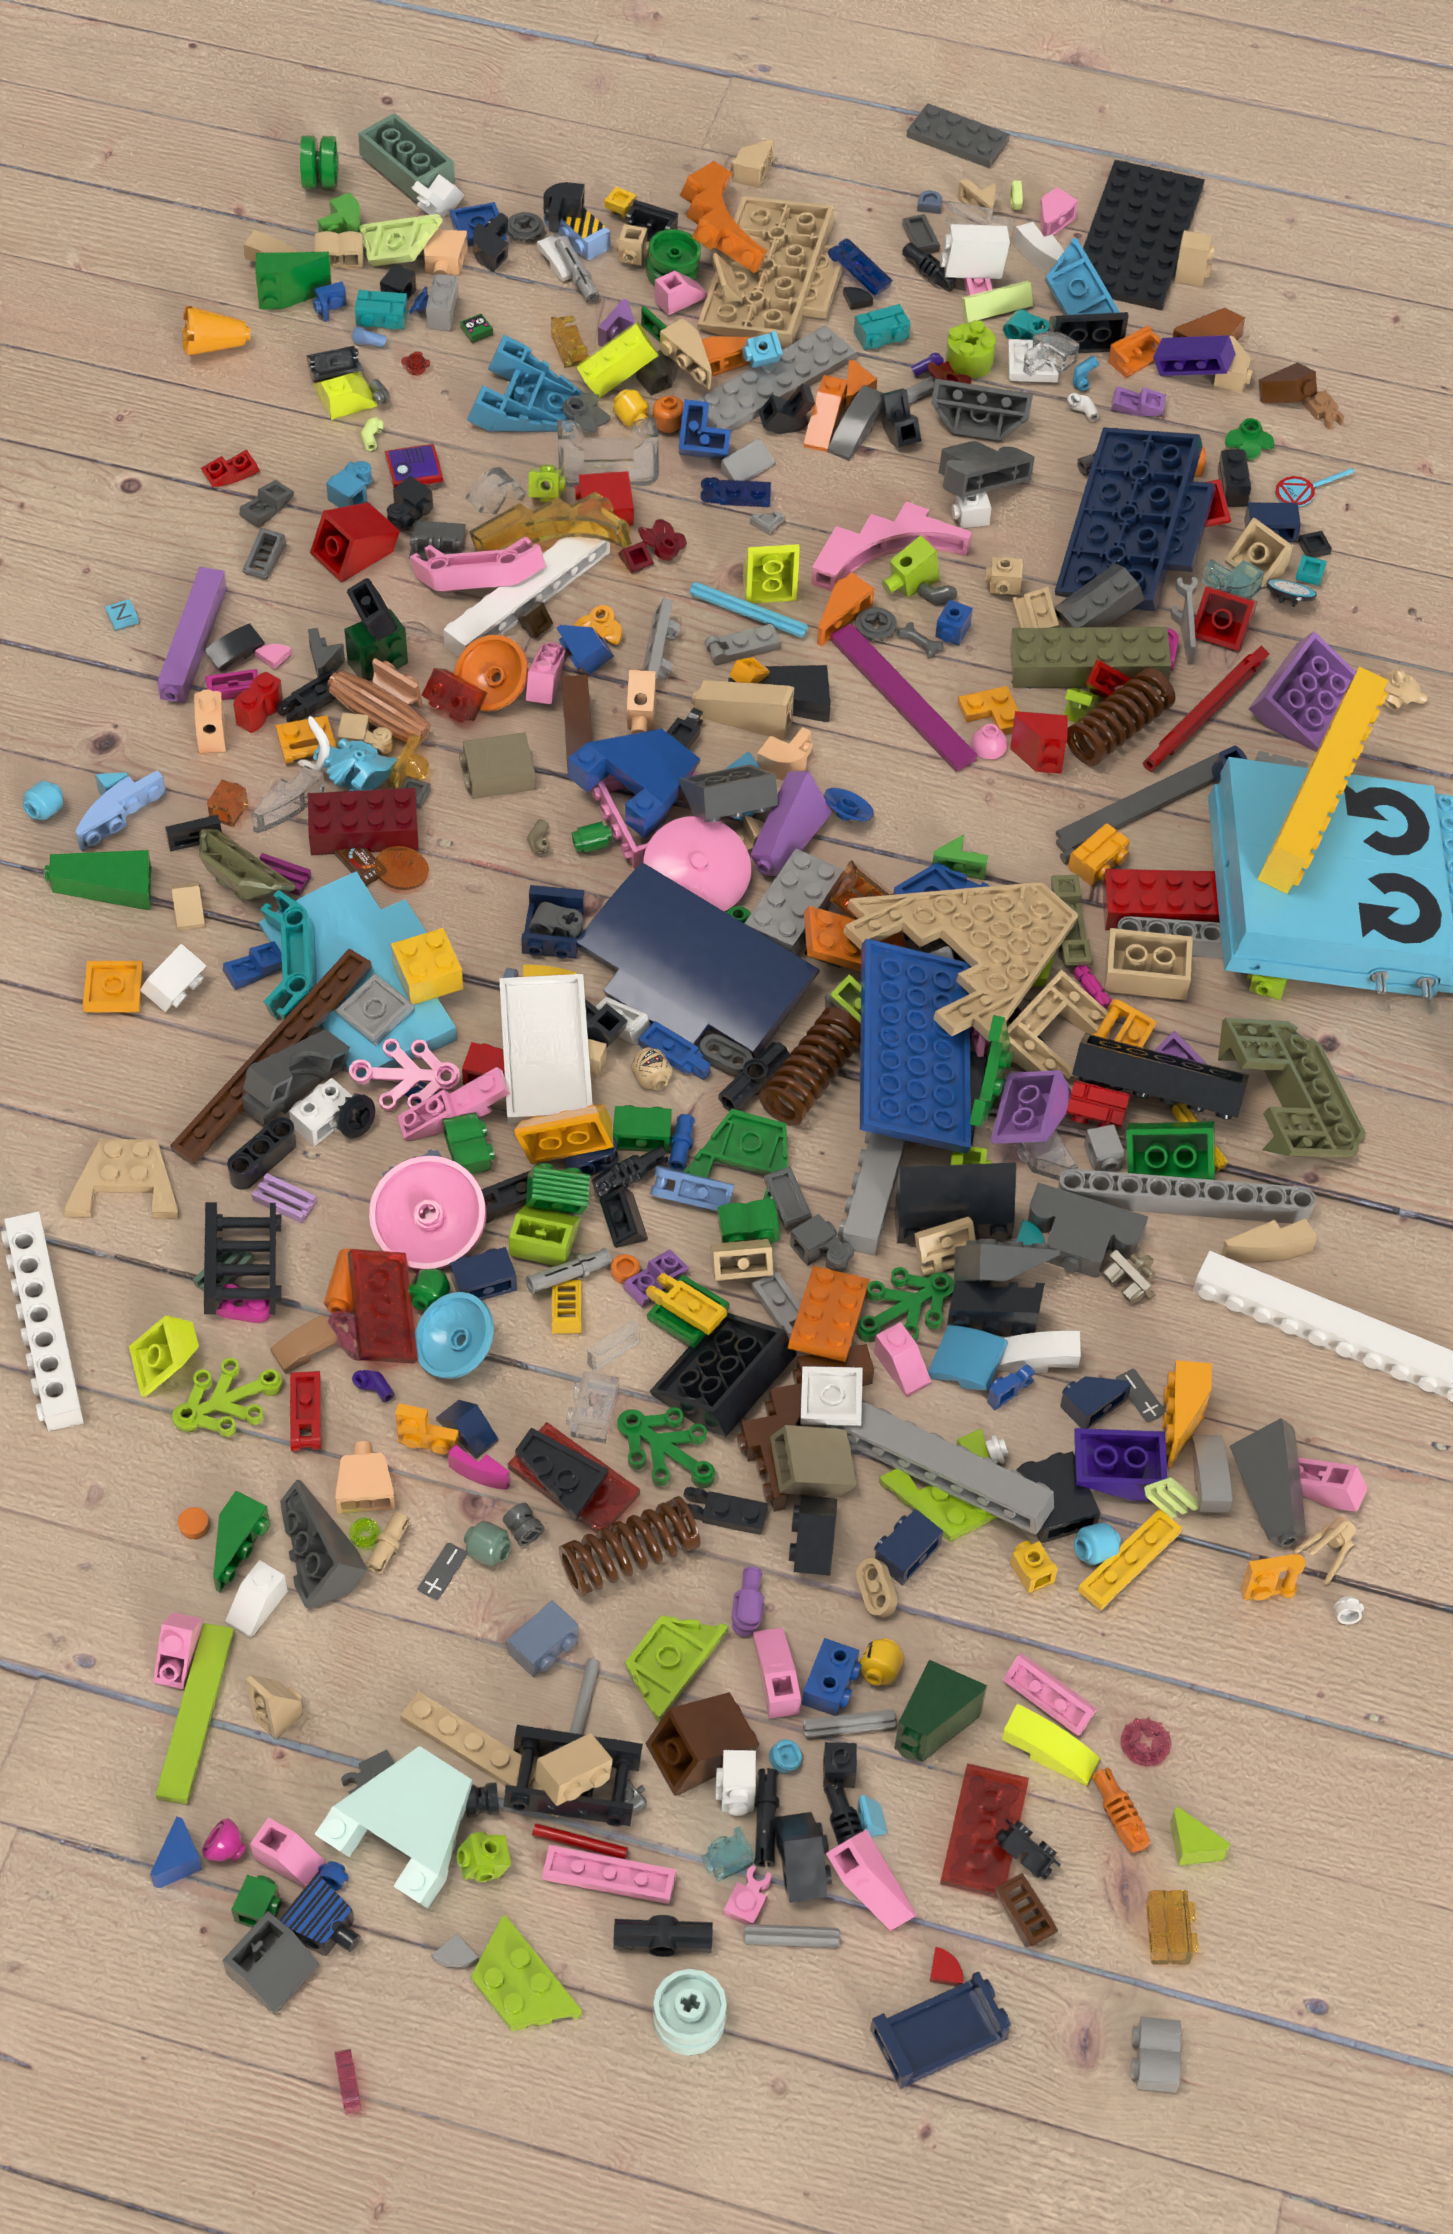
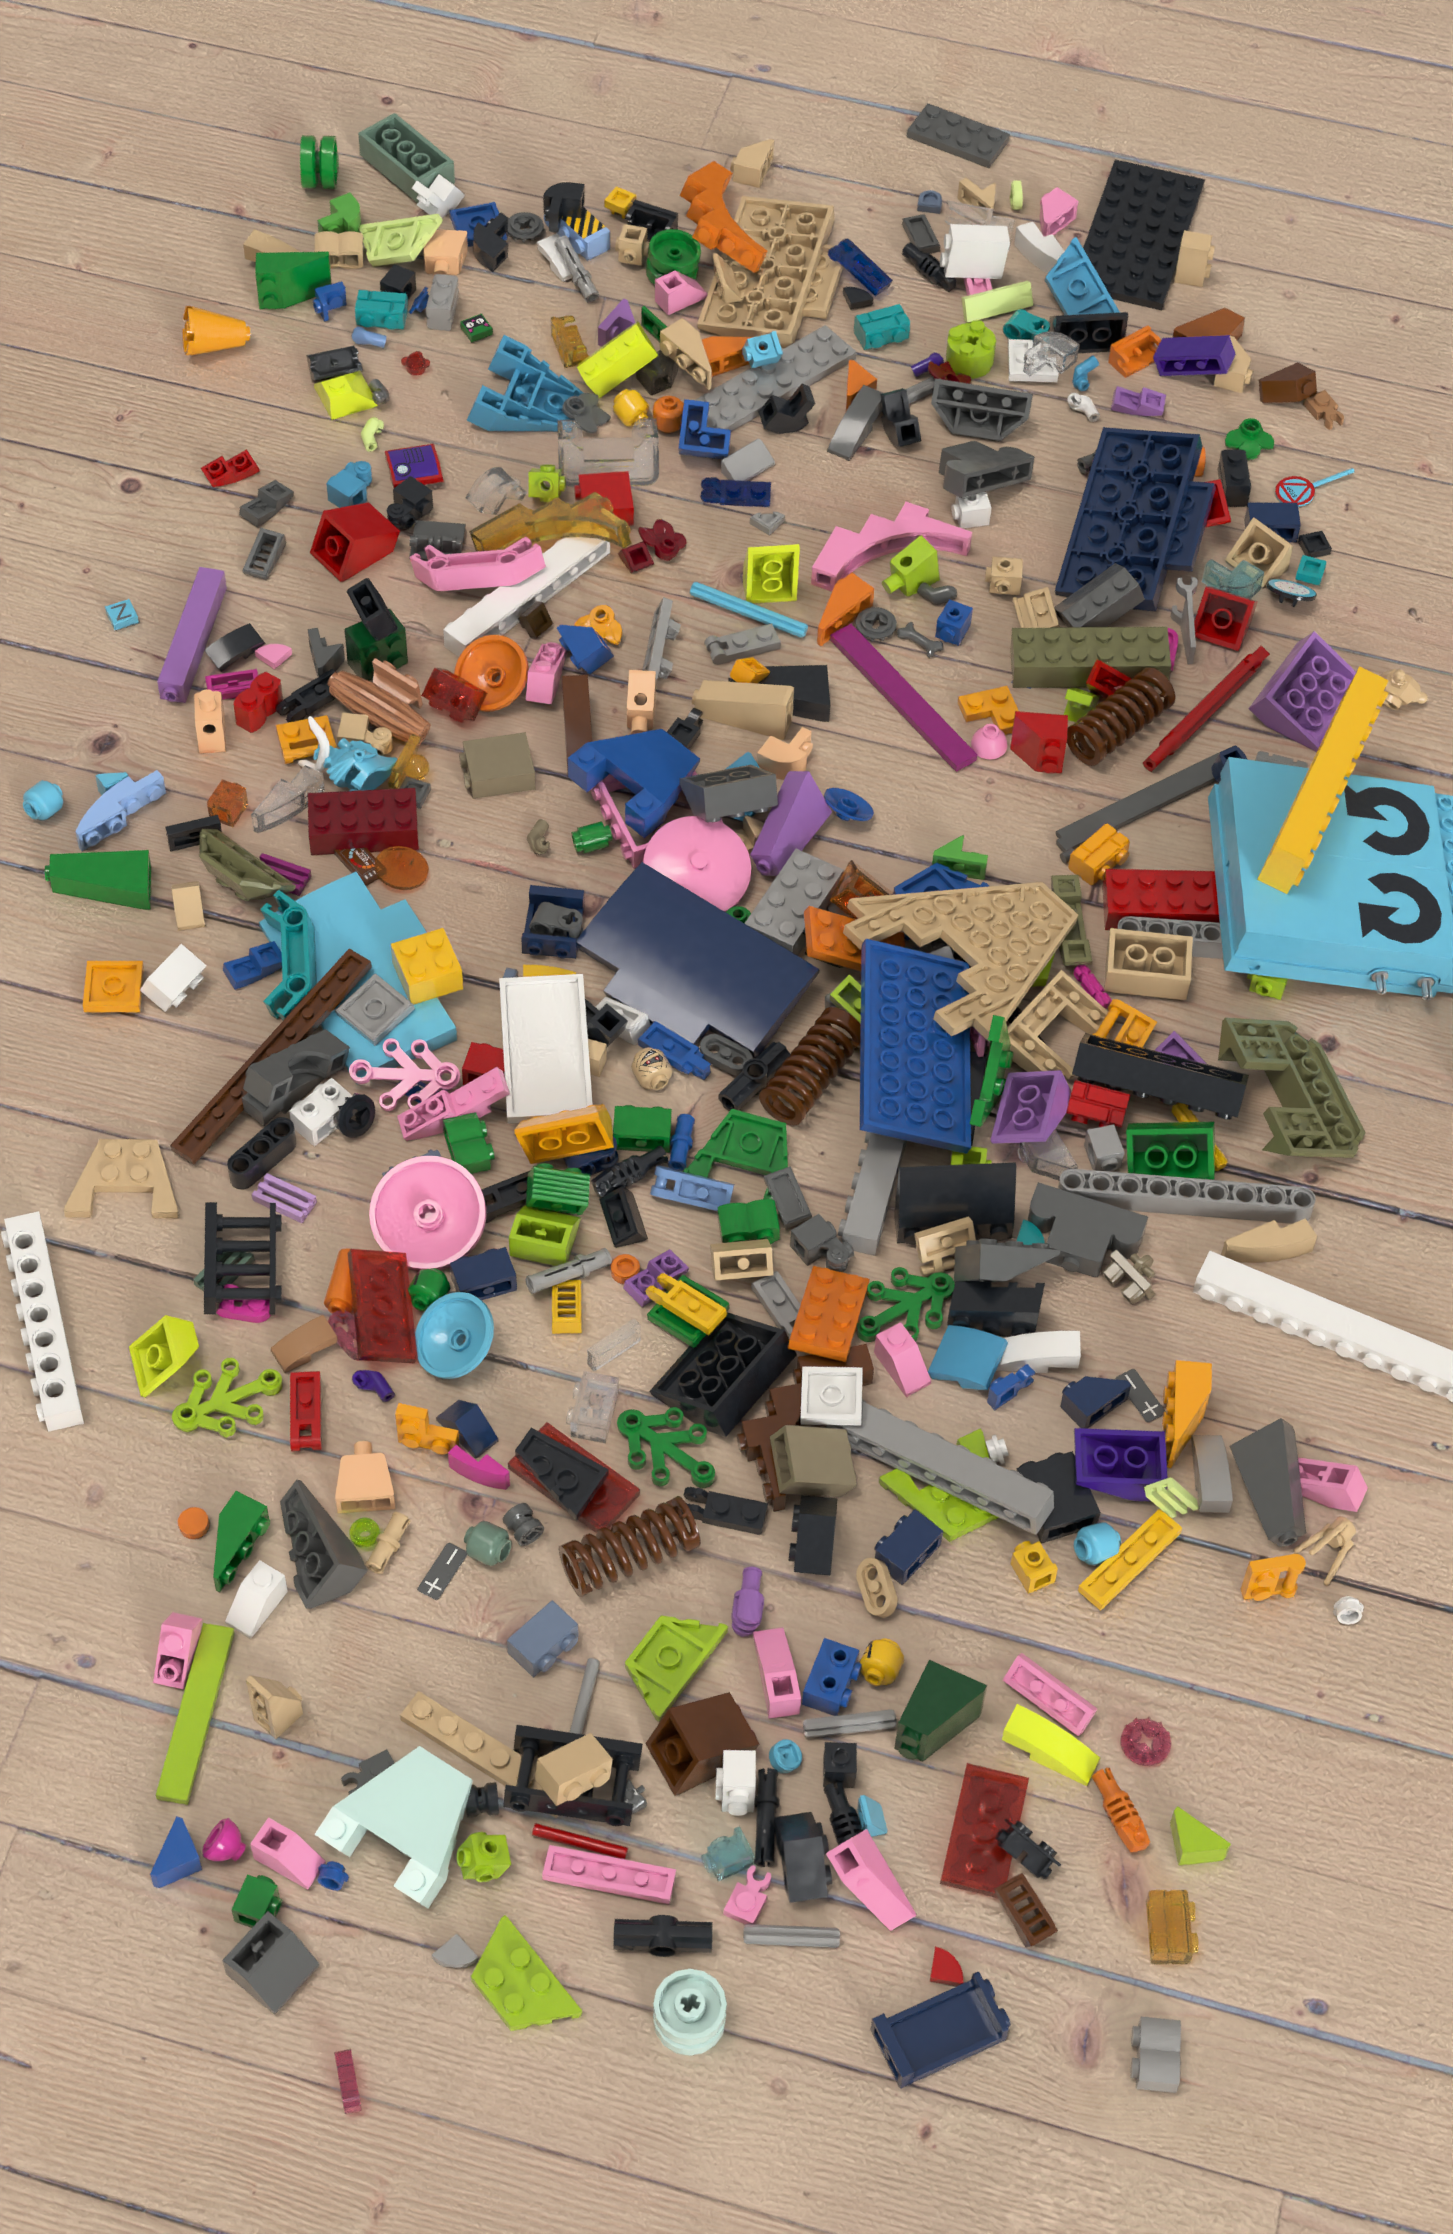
black torso [279,1874,361,1956] -> none
slope [803,375,848,452] -> none

